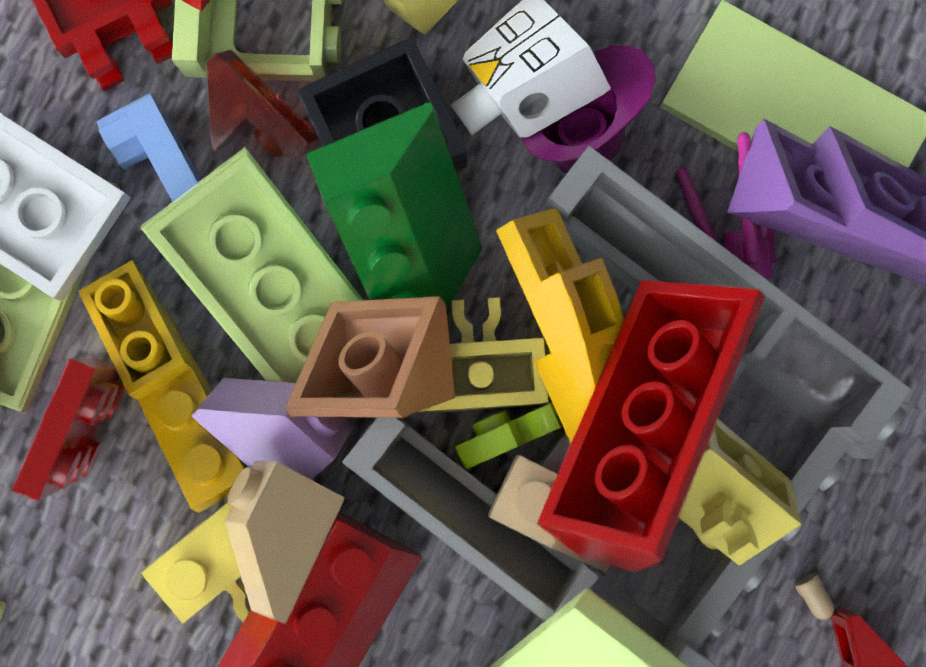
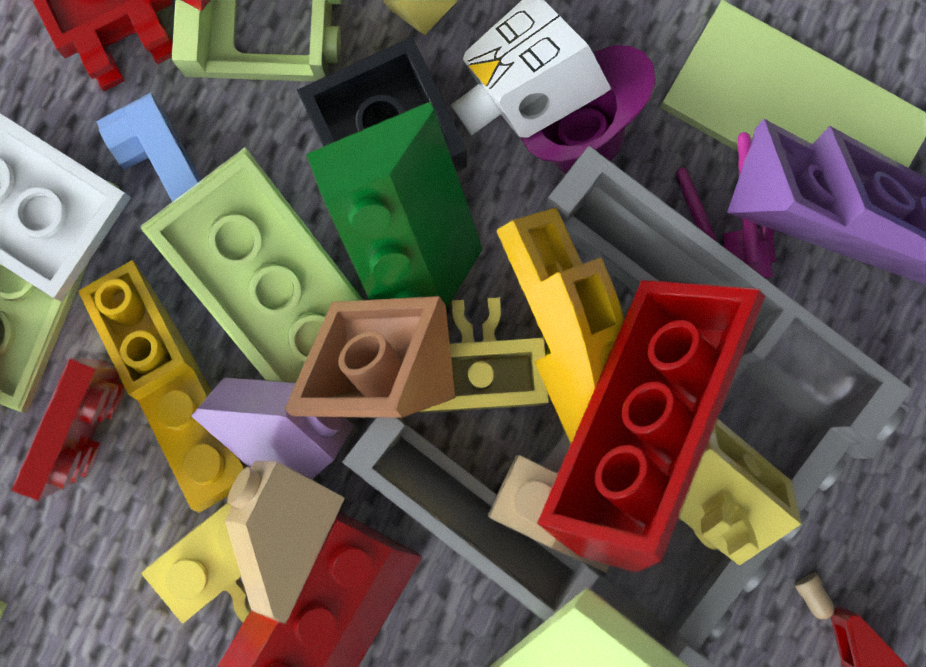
clear red slope [207,50,319,161] -> none
lime plate [455,403,563,470] -> none

